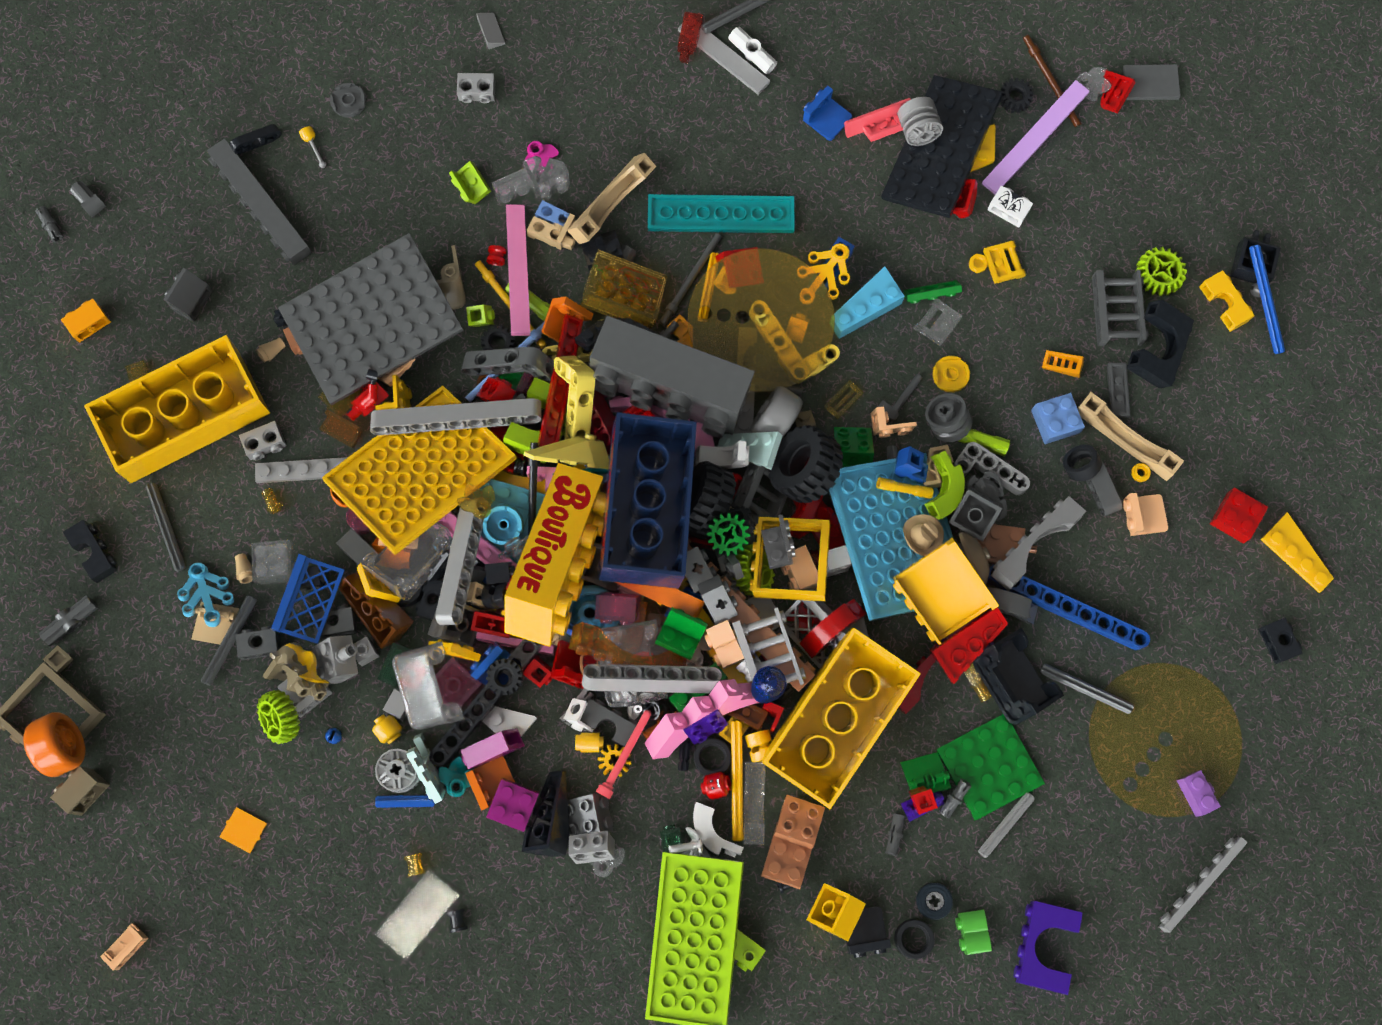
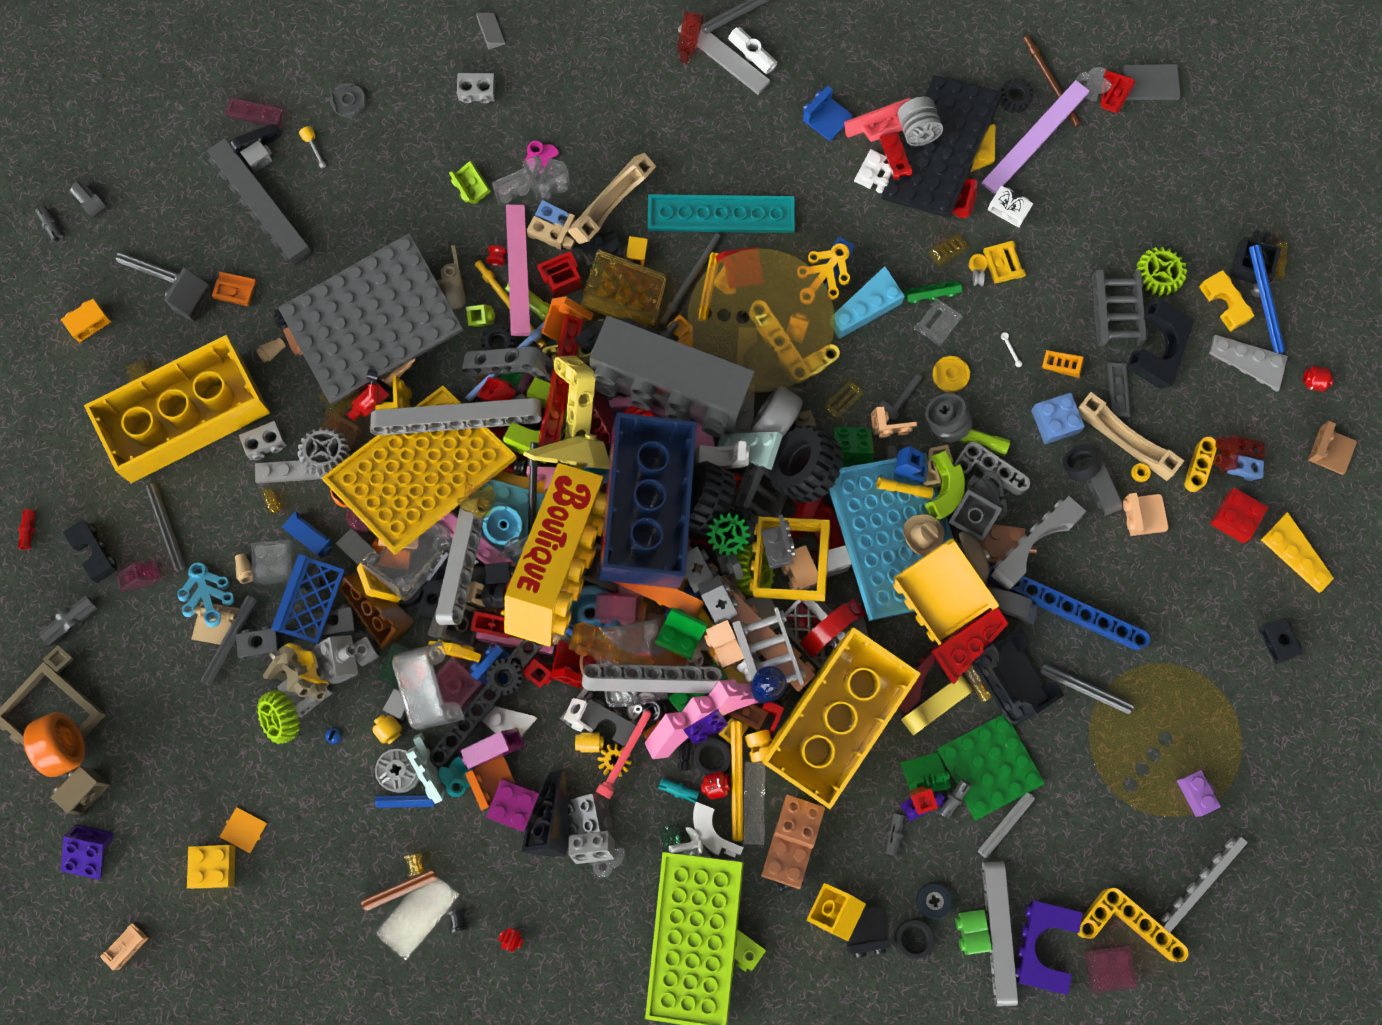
none -> red pin [17,509,36,550]
none -> dark purple bracket [61,825,113,879]
none -> dark grey axle [116,252,178,283]
none -> clear pink slope [116,561,160,593]
none -> yellow brick [187,845,235,889]
none -> orange plate [212,272,257,307]
none -> clear pink plate [225,98,284,128]
none -> light grey brick [240,140,272,173]
none -> blue window [282,511,334,558]
none -> light grey gear [297,426,350,477]
none -> axle [361,869,438,910]
none -> red gear [498,927,524,952]
none -> red plate [537,251,582,298]
none -> yellow panel [626,236,648,266]
none -> teal pin [658,777,700,803]
none -> white plate [854,149,892,193]
none -> red plate [880,132,912,180]
none -> light yellow beam [901,675,974,735]
none -> clear yellow slope [928,234,969,268]
none -> light grey bush [972,269,985,286]
none -> light grey beam [982,861,1018,1007]
none -> white hinge [1001,333,1022,367]
none -> yellow beam [1077,888,1188,962]
none -> clear pink brick [1084,945,1137,994]
none -> yellow beam [1184,437,1217,492]
none -> light grey wing [1209,335,1288,392]
none -> clear red hips [1214,435,1265,481]
none -> clear yellow axle [1274,242,1288,280]
none -> red head [1303,366,1334,392]
none -> medium nougat bracket [1308,421,1357,475]

